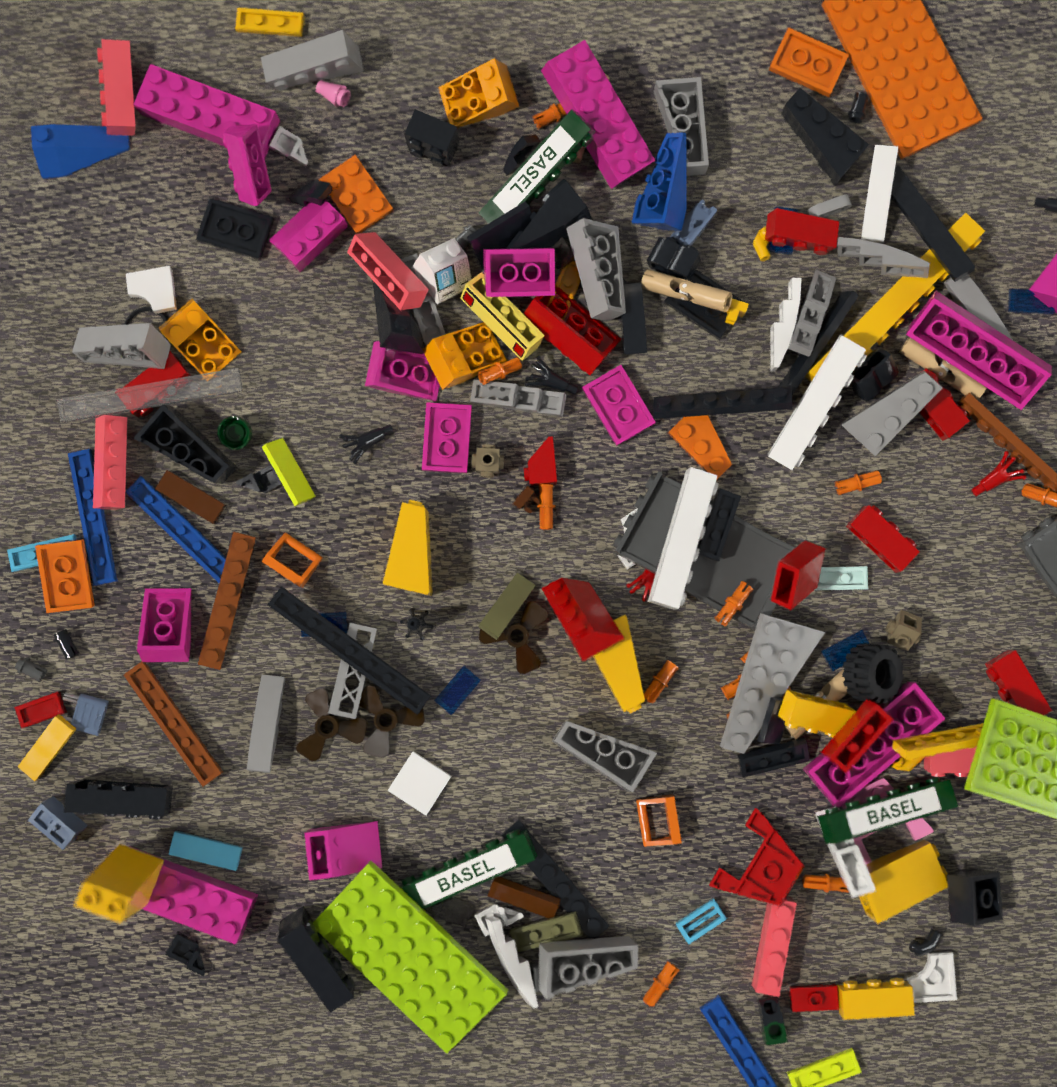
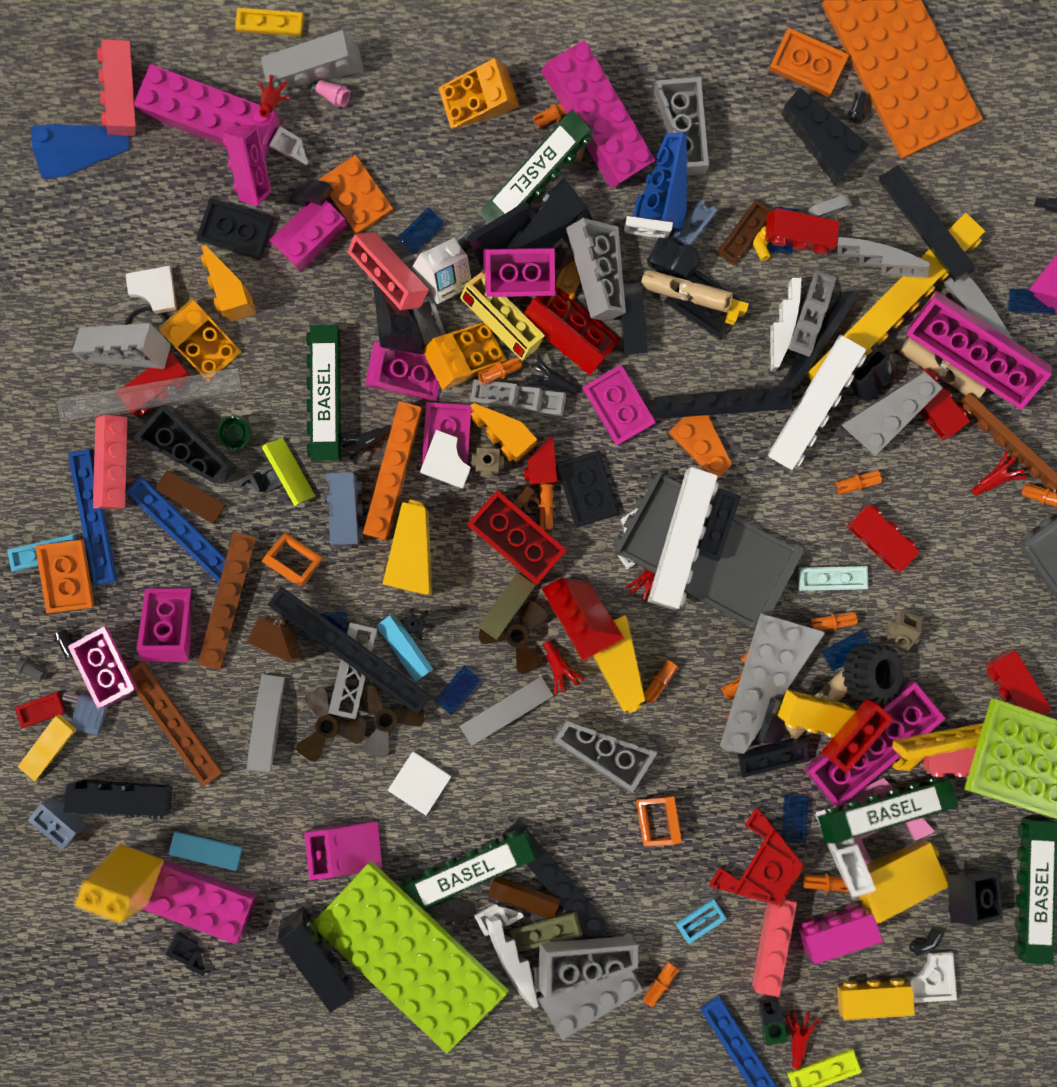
black brick [404,109,459,167] -> none
black slope [503,134,541,176] -> none
orange pin [714,581,753,626] -> none
red brick [771,540,826,610] -> none
red plate [789,984,839,1012] -> none
white slope [861,145,898,243] -> none
none -> dark pink slope [68,626,136,709]
none -> light orange slope [201,245,257,322]
none -> reddish brown slope [246,615,304,663]
none -> red piece [258,75,290,117]
none -> brick [306,325,341,463]
none -> sand blue wedge [325,472,365,546]
none -> orange brick [363,401,423,541]
none -> medium azure tile [377,613,433,682]
none -> clear blue tile [397,207,444,255]
none -> white tile [420,430,471,489]
none -> light grey slope [459,676,553,746]
none -> red brick [467,490,567,586]
none -> light orange slope [470,403,537,463]
none -> light grey wedge [538,970,643,1041]
none -> red piece [542,640,585,694]
none -> black tile [556,450,619,528]
none -> white tile [624,216,673,239]
none -> reddish brown tile [716,199,773,266]
none -> clear blue tile [782,795,808,843]
none -> red piece [785,1010,820,1069]
none -> dark pink brick [797,903,883,964]
none -> orange axle [810,612,858,631]
none -> dark green brick [1014,818,1057,965]

